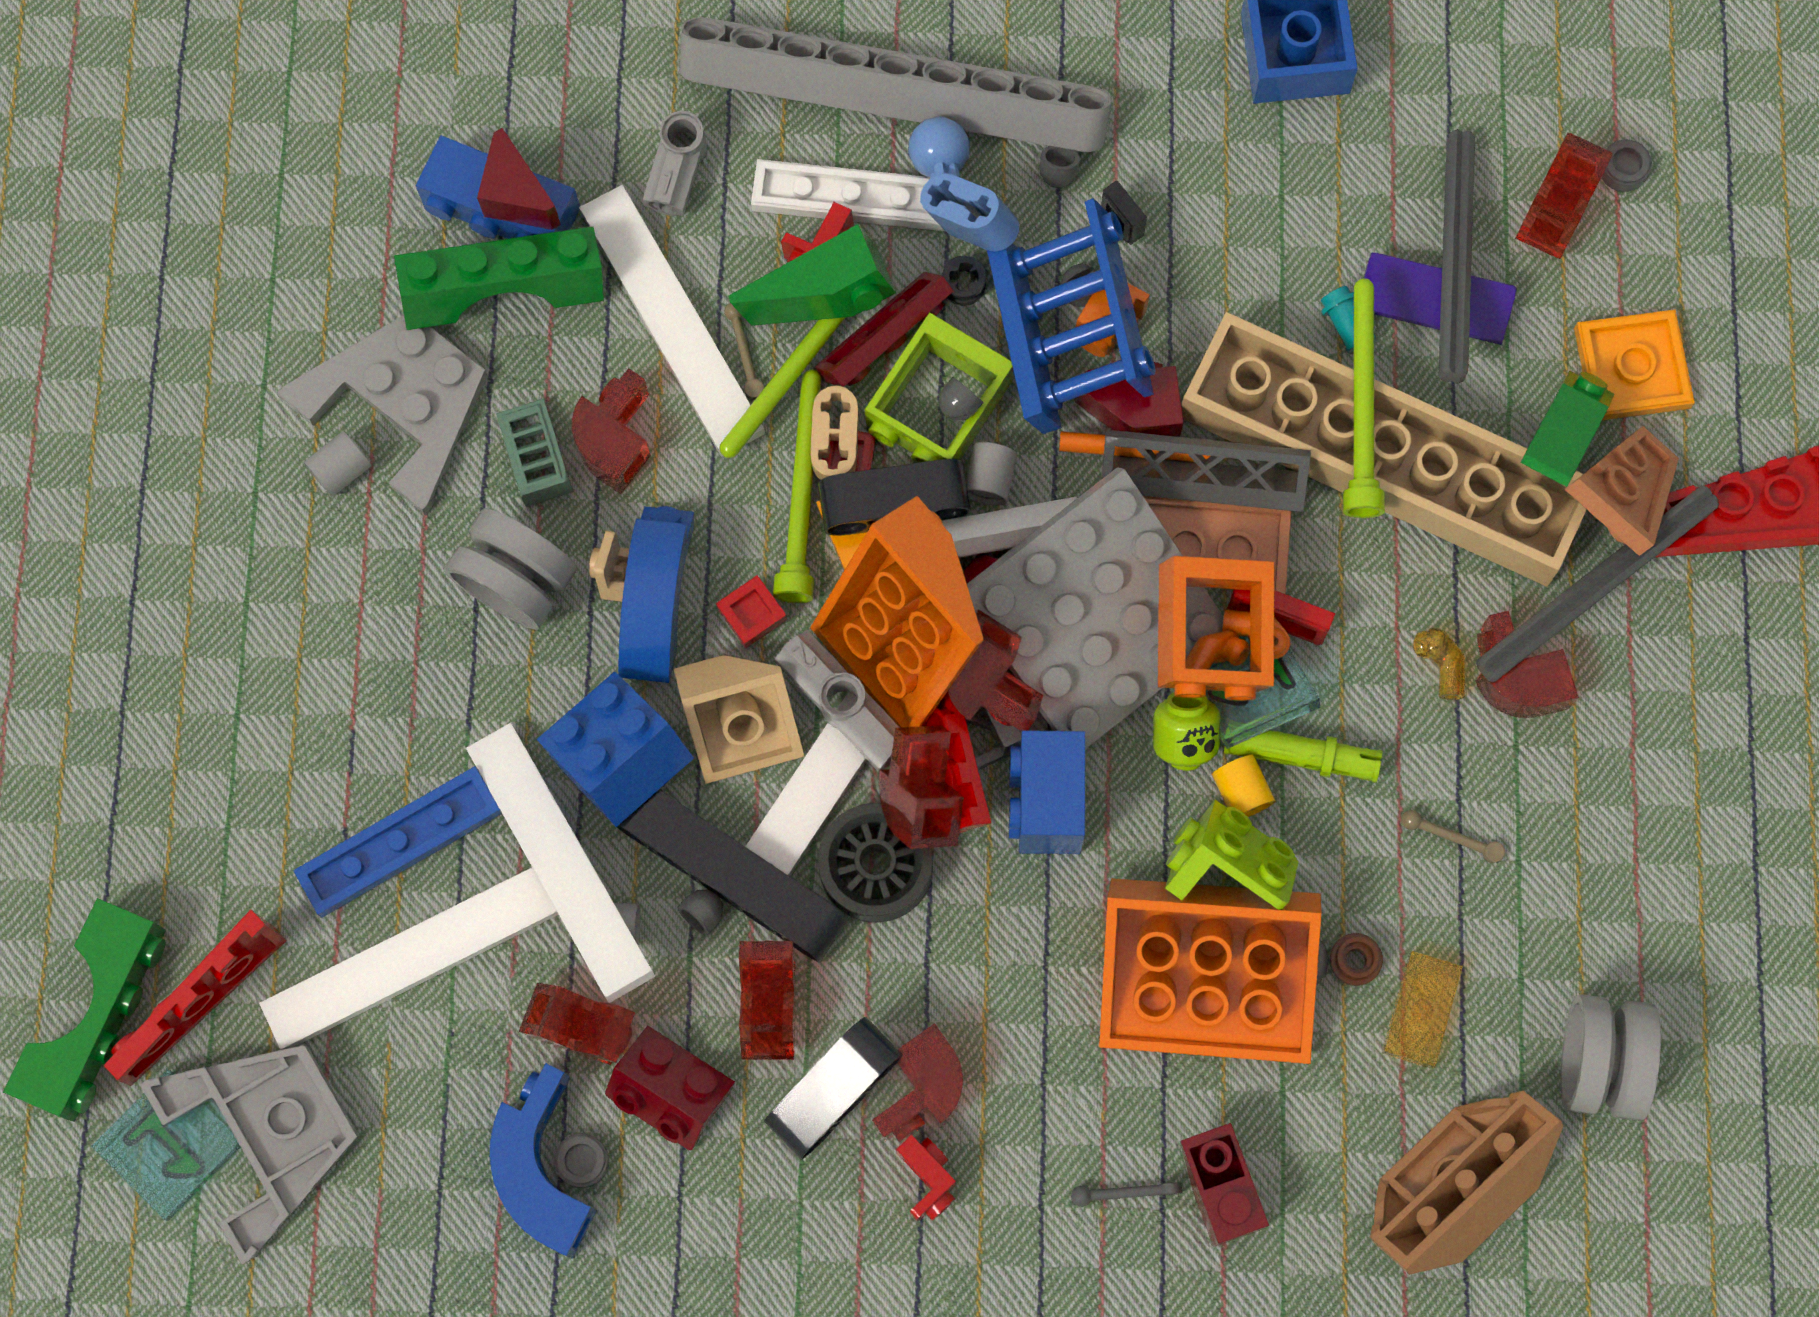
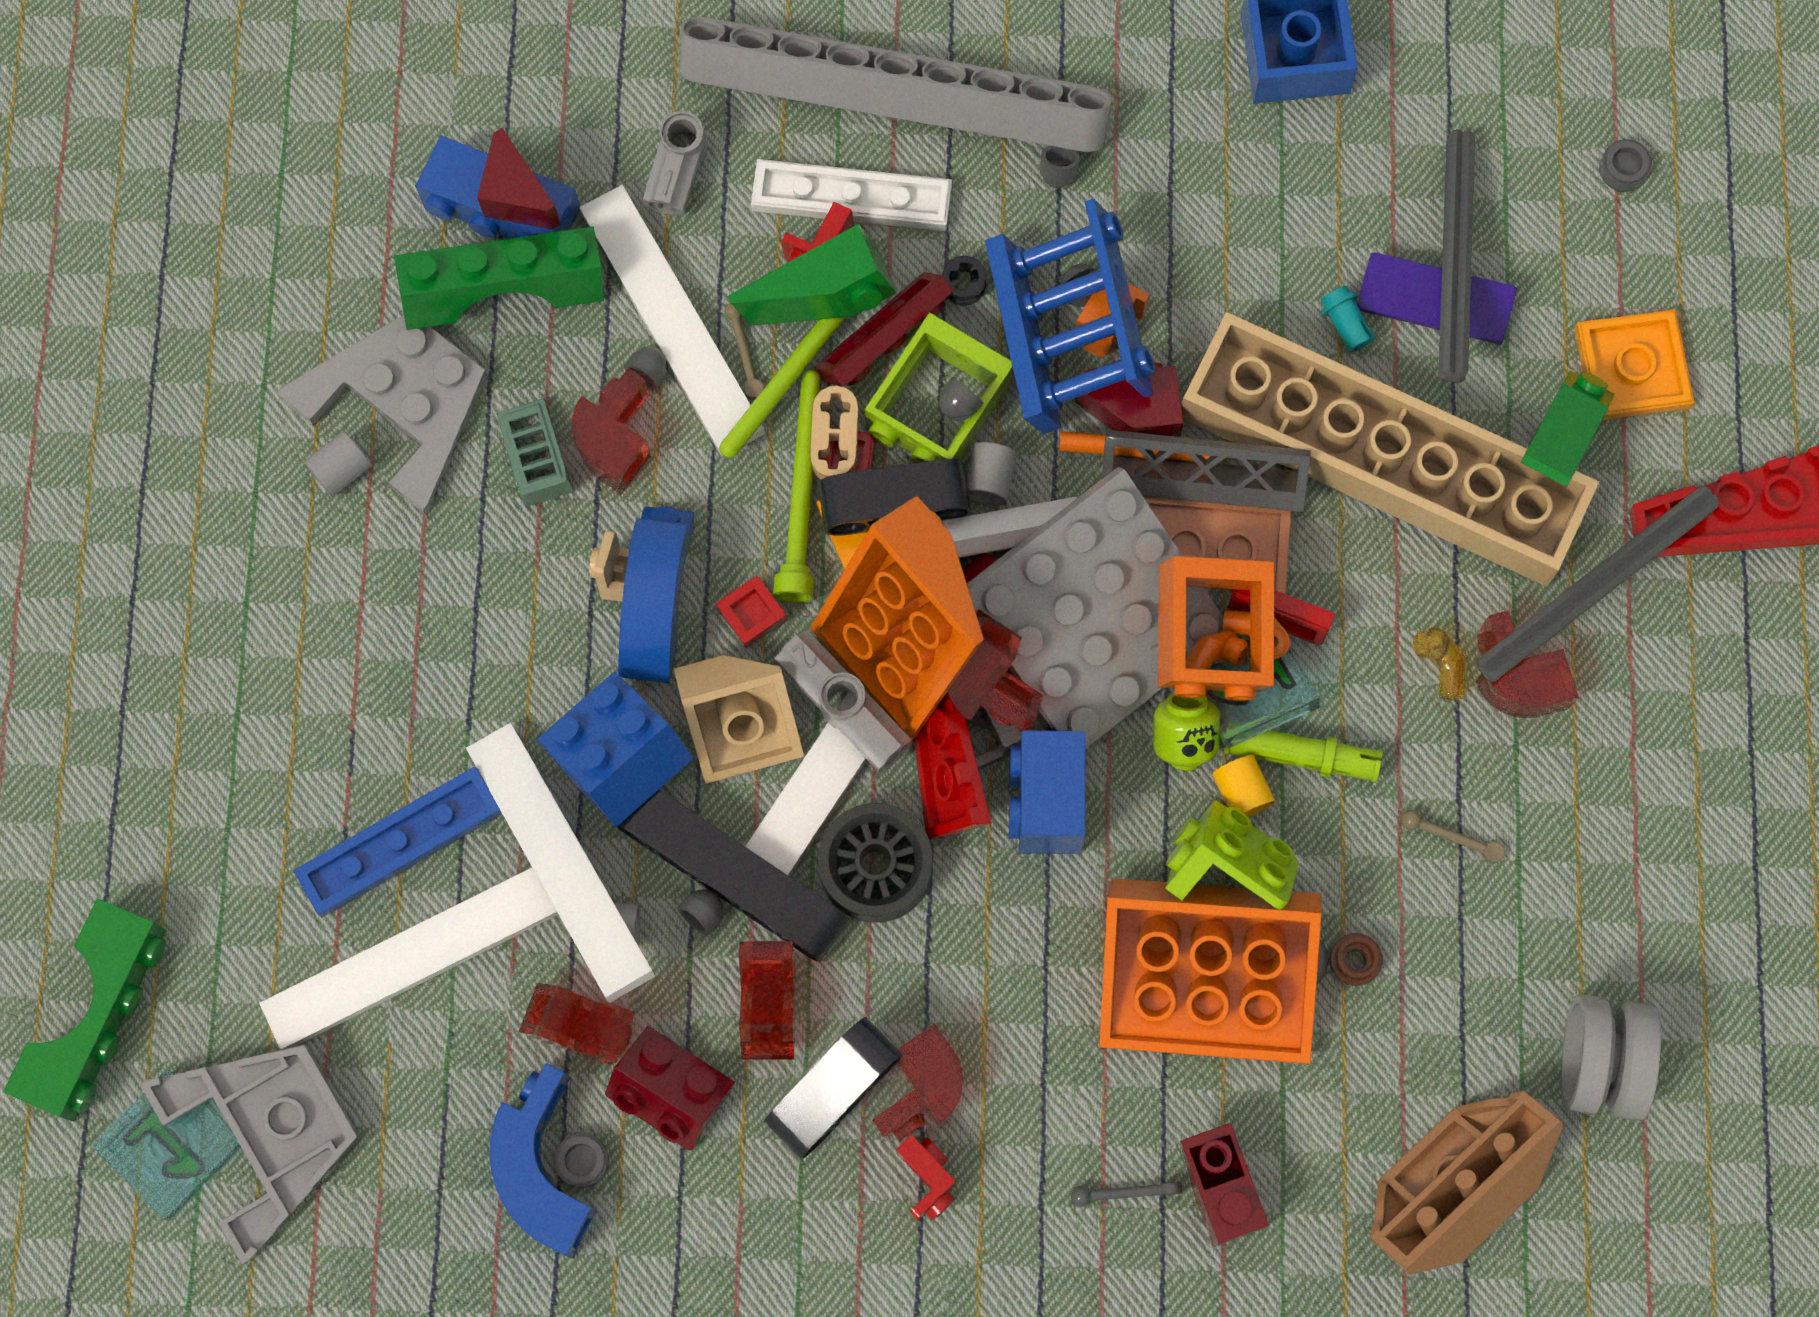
red wing [104,910,287,1086] -> none
light grey wheel [443,508,578,630] -> none
clear red brick [879,725,964,849] -> none
medium blue beam [908,116,1019,252] -> none
black tile [1101,180,1147,245] -> none
lime piece [1343,278,1385,518] -> none
clear yellow plate [1382,951,1463,1069] -> none
clear red brick [1515,132,1613,259] -> none
nougat wing [1564,426,1679,556] -> none
none -> dark grey hinge [624,346,668,390]

